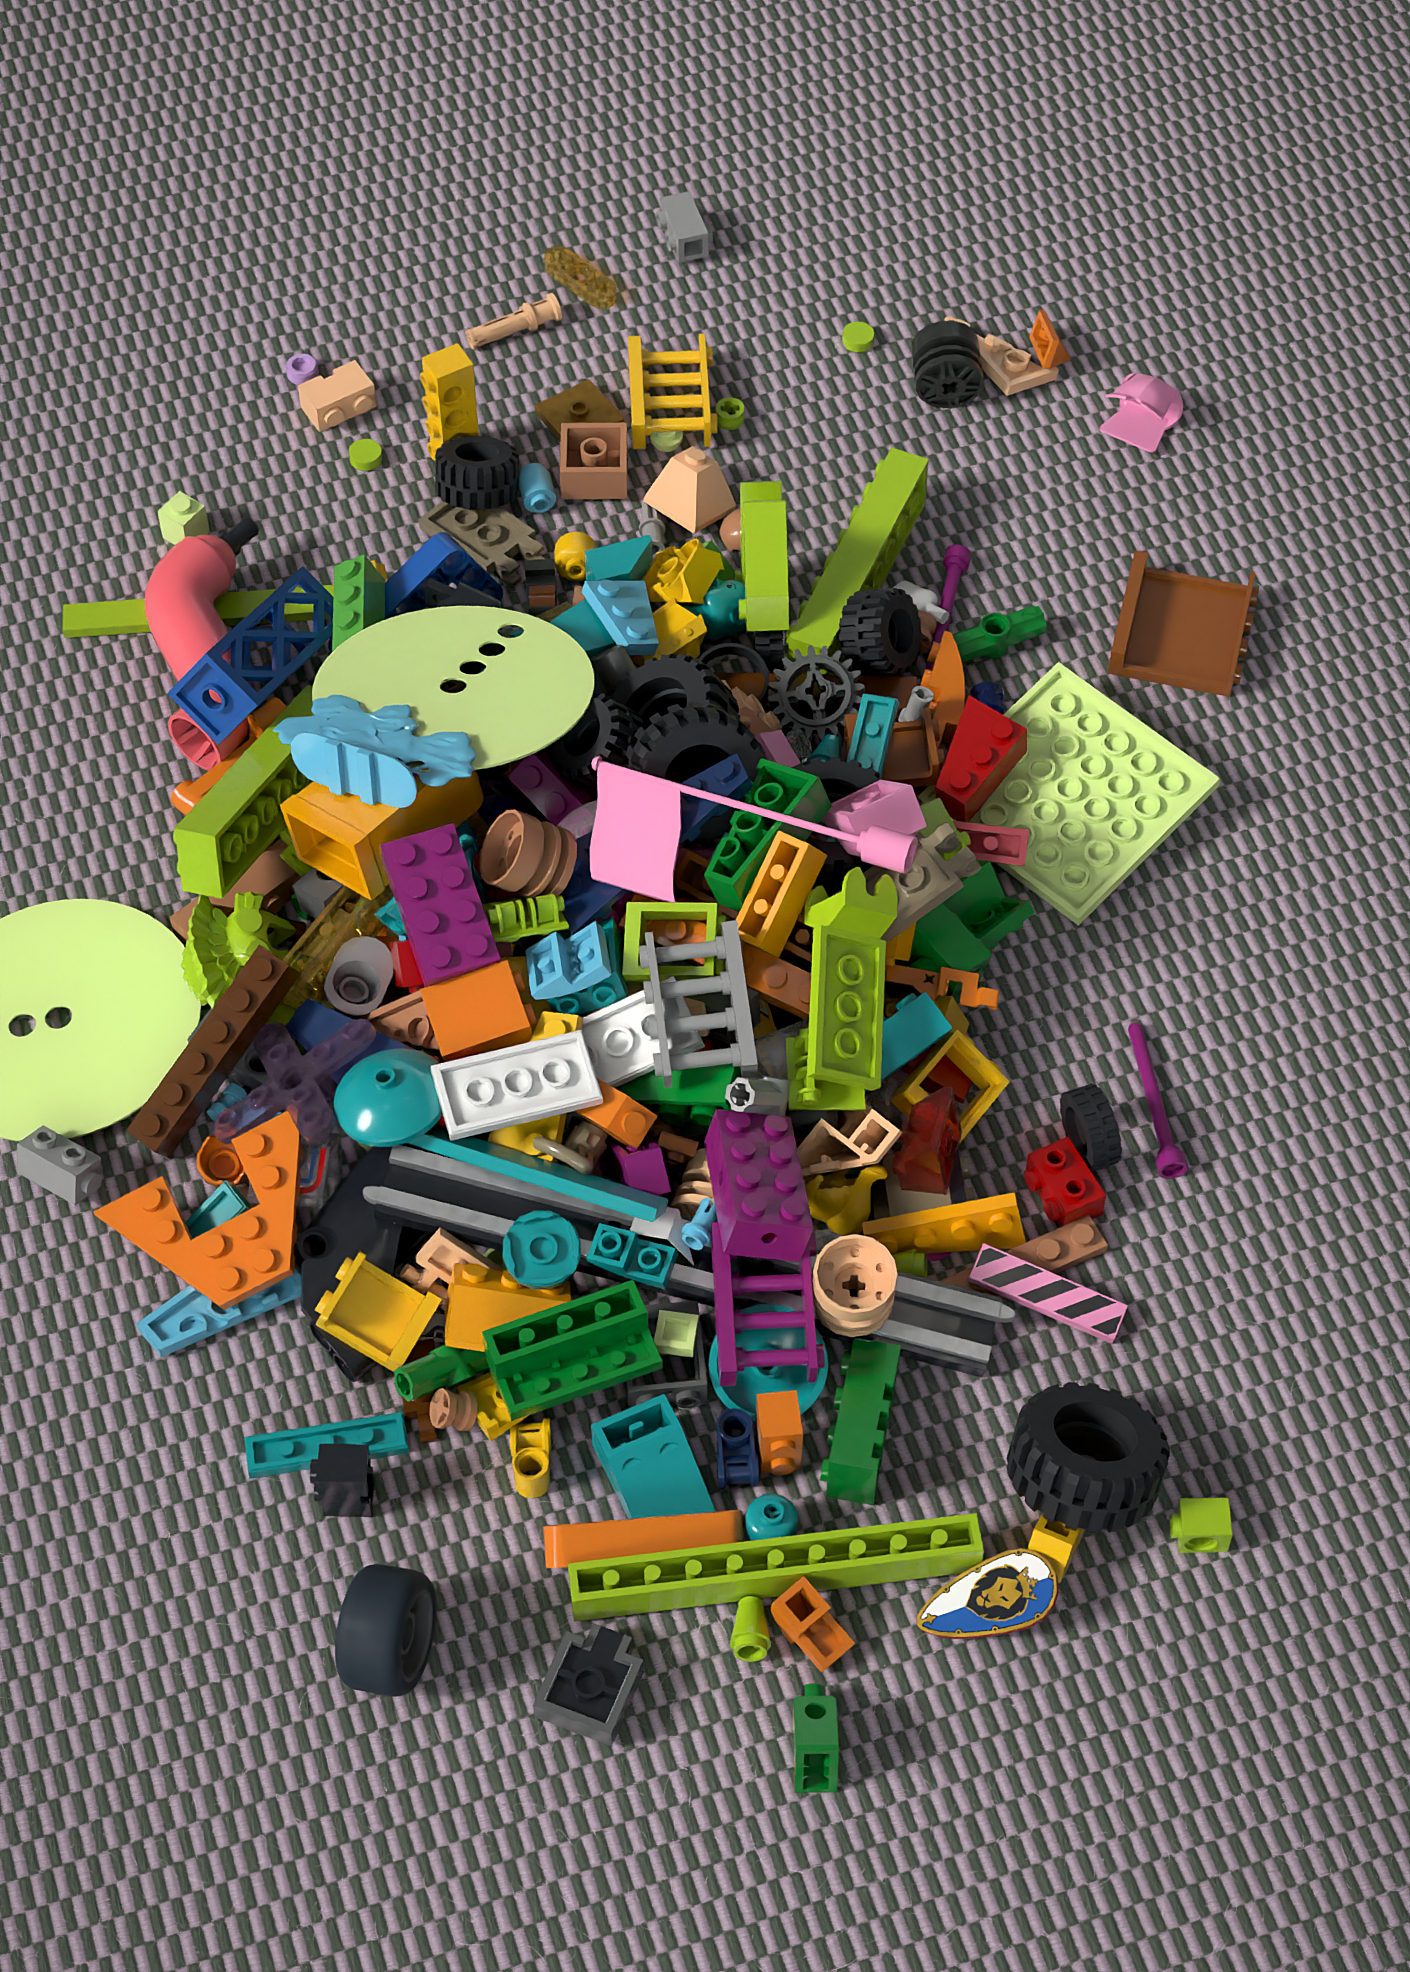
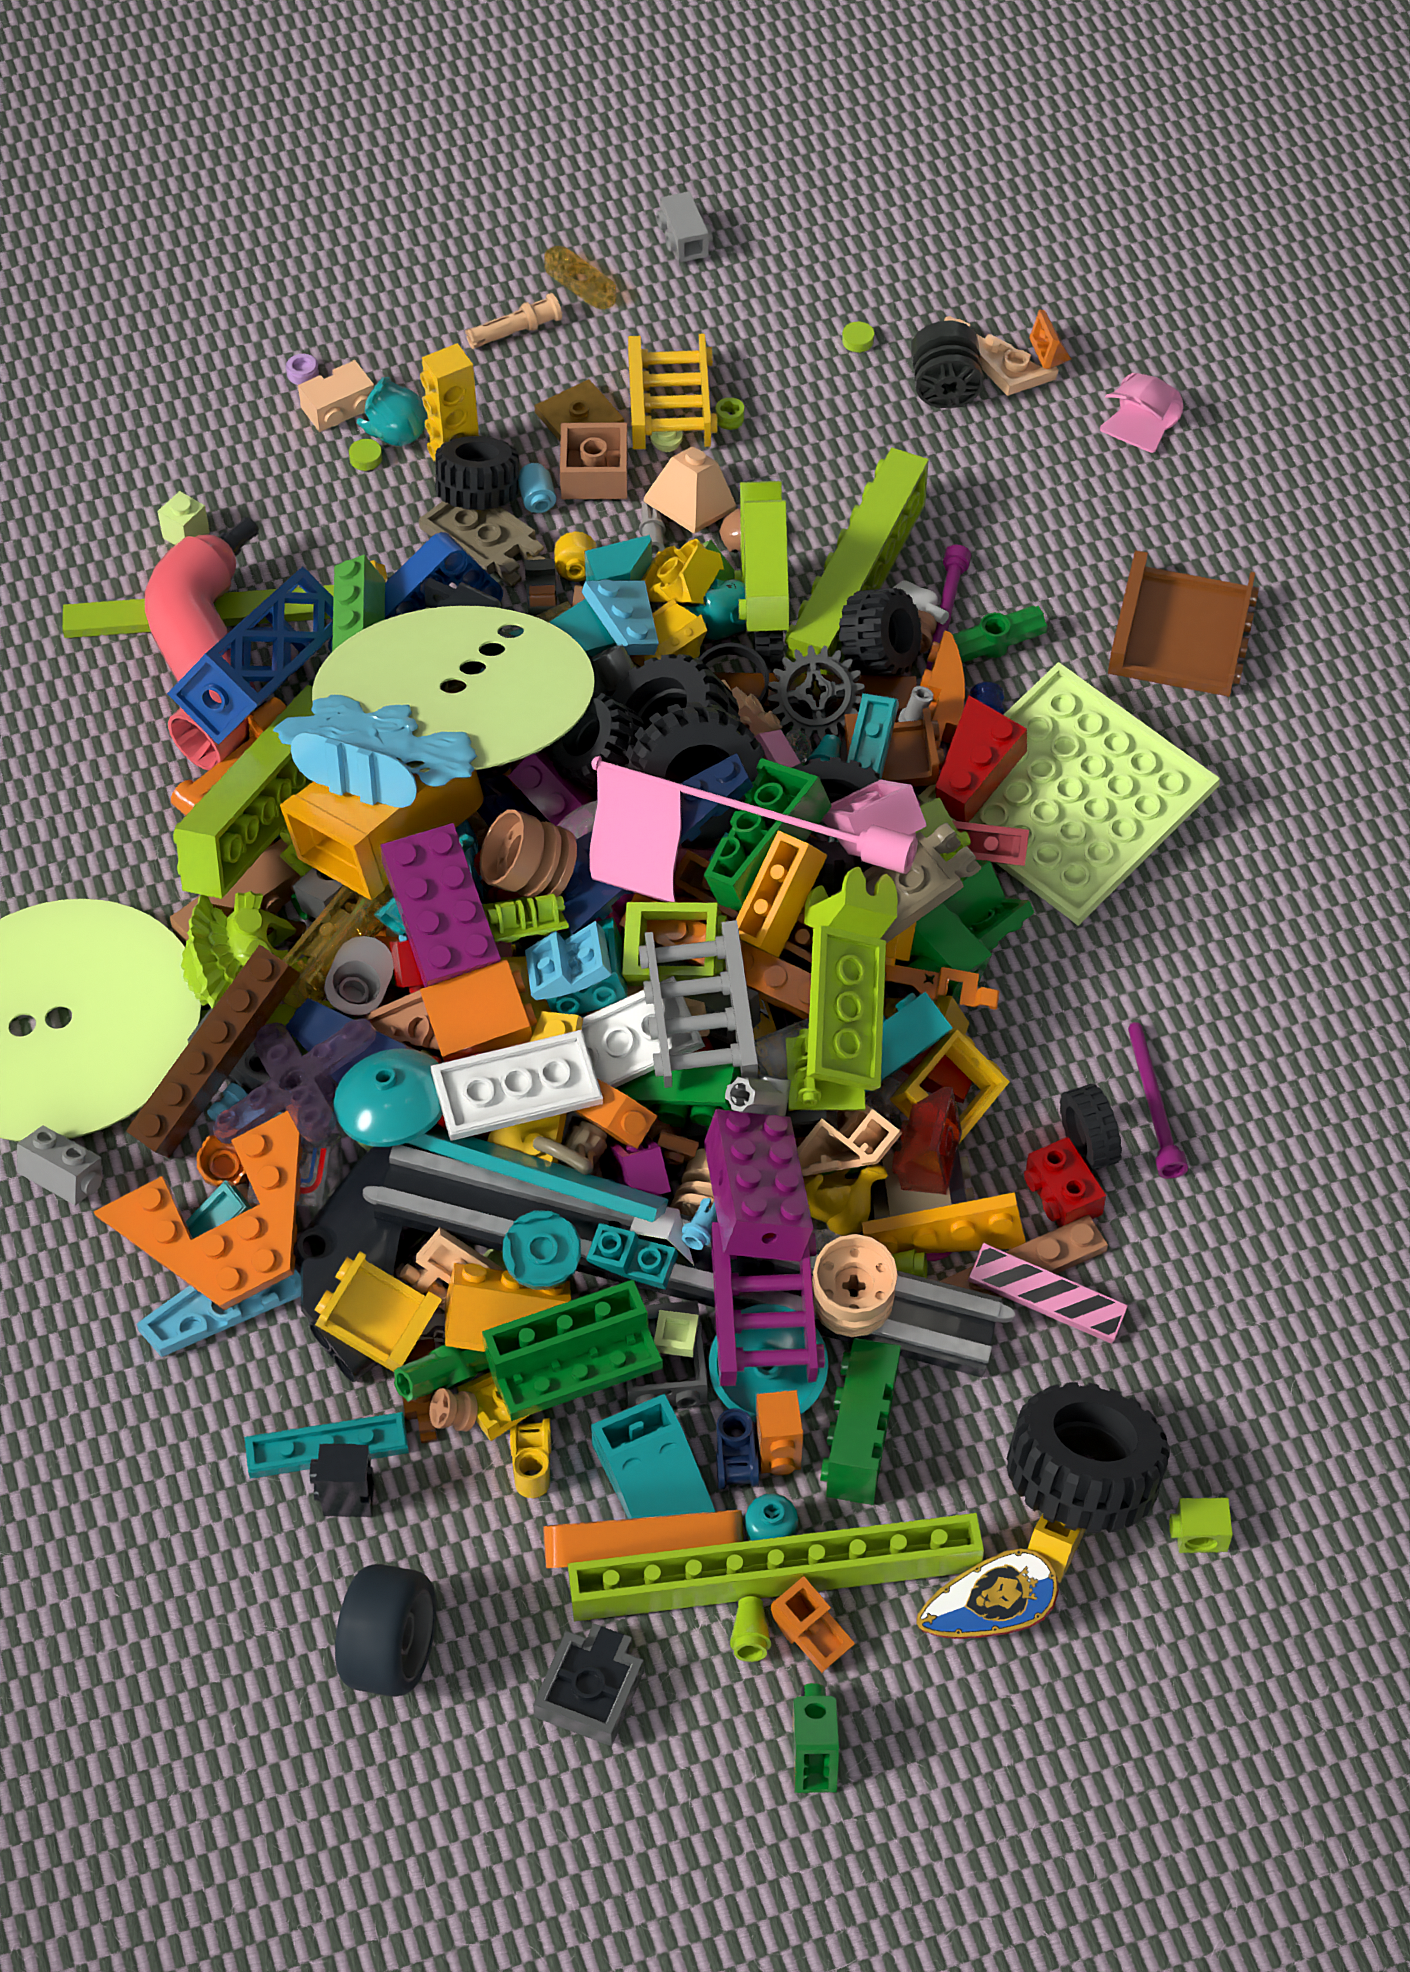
none -> teal hair [356,377,428,447]

